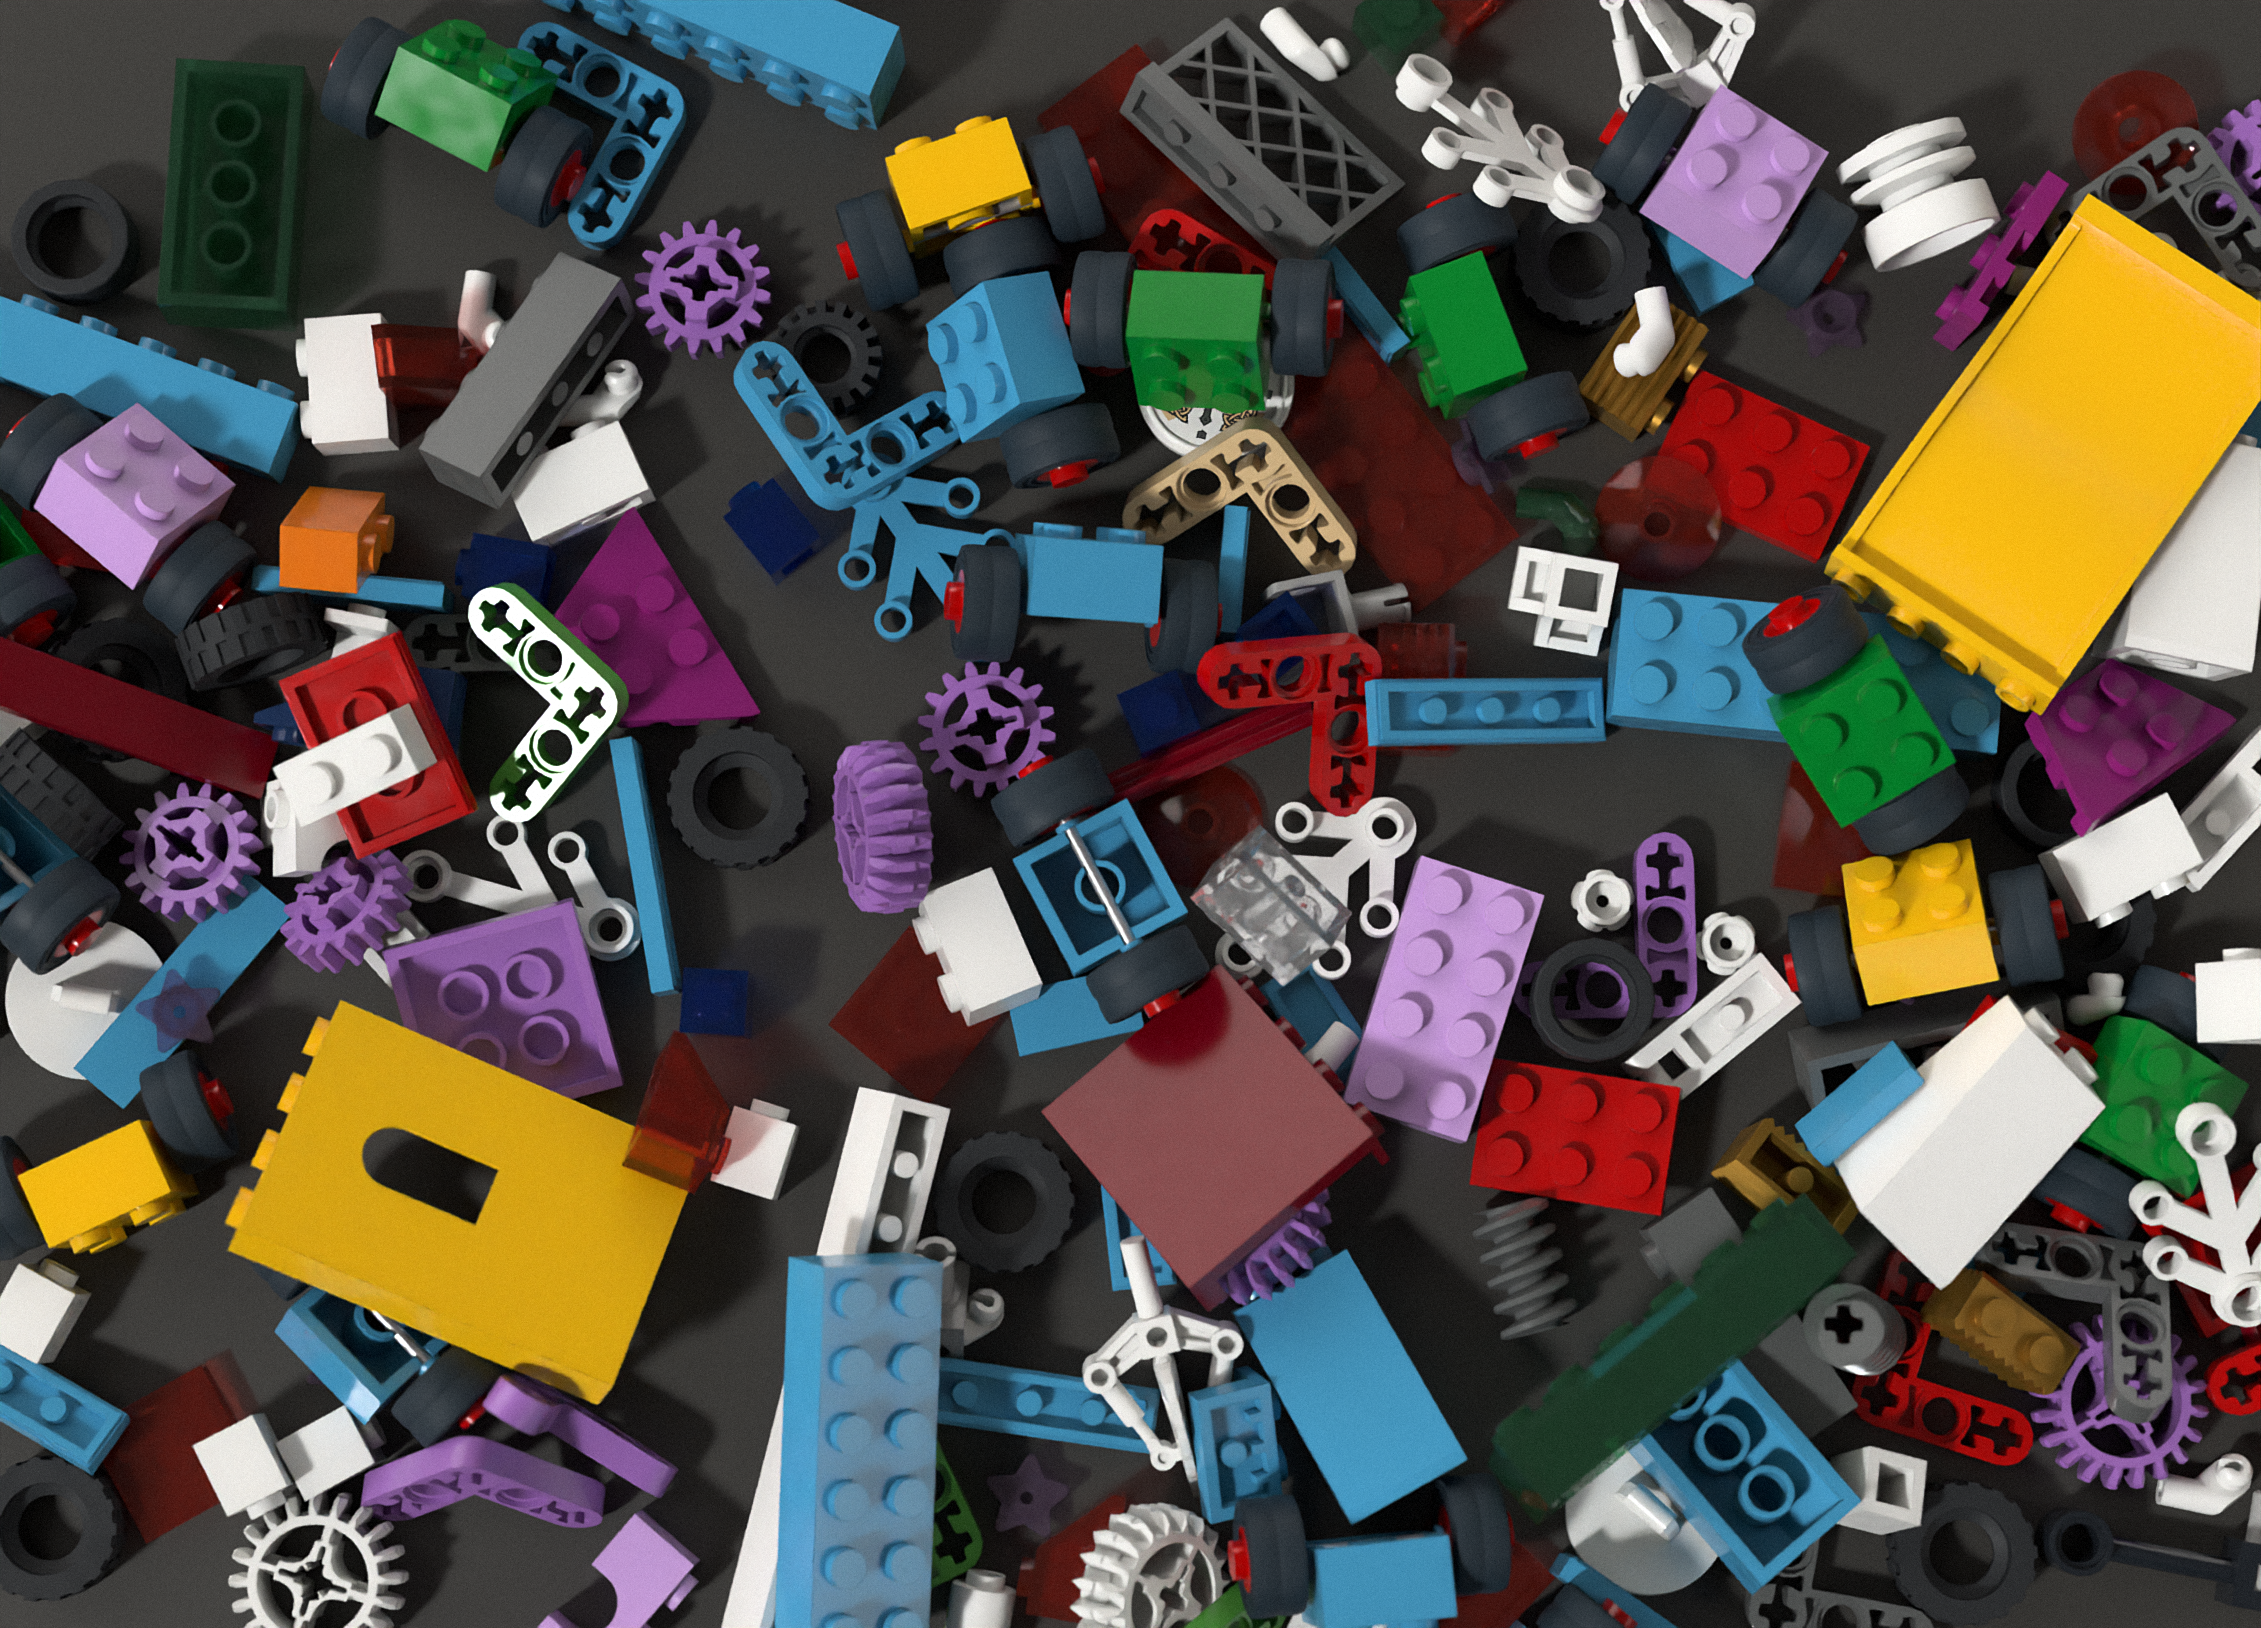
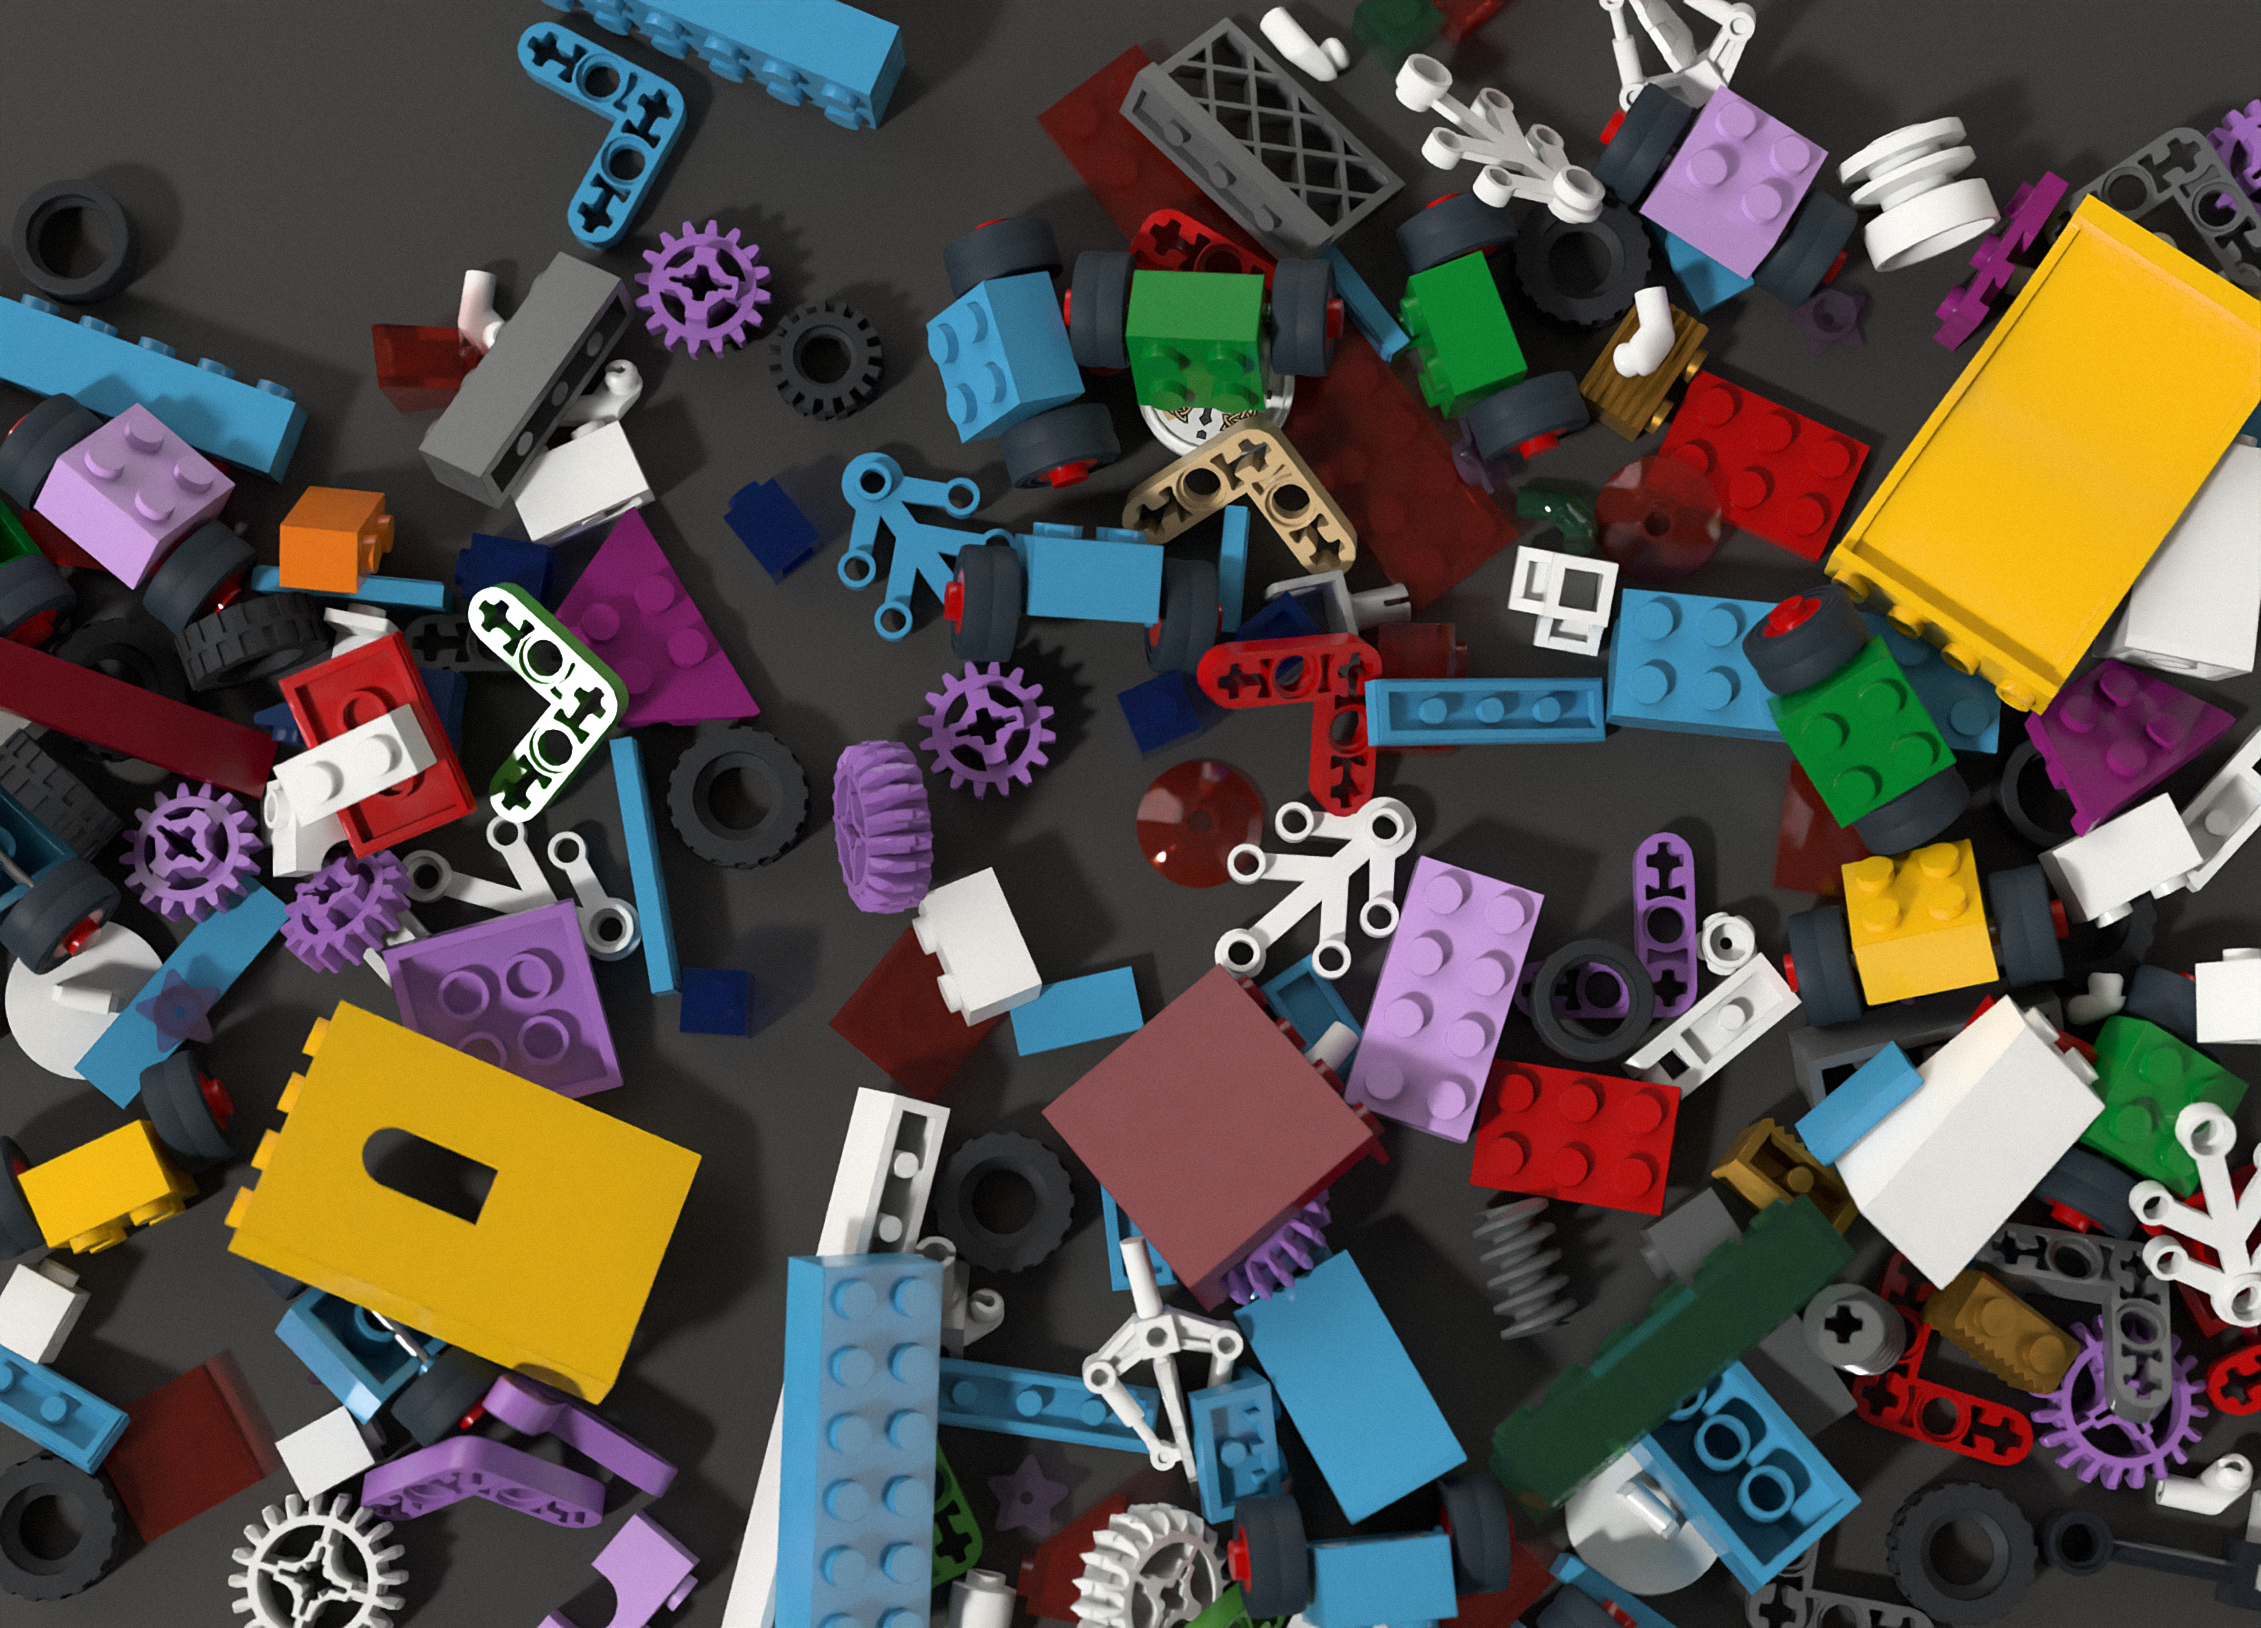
clear green brick [157,58,314,332] -> none
white brick [193,1413,296,1520] -> none
white brick [296,313,400,456] -> none
brick [321,17,593,228] -> none
clear red slope [621,1030,732,1194] -> none
white brick [710,1098,801,1200] -> none
dark azure beam [734,341,960,511] -> none
brick [836,116,1106,312] -> none
brick [991,748,1210,1024] -> none
dark red axle [1087,702,1313,818] -> none
clear brick [1190,824,1352,986] -> none
white plate [1571,869,1634,932] -> none
white brick [1830,1446,1927,1535] -> none
clear red dish [2072,70,2199,195] -> none

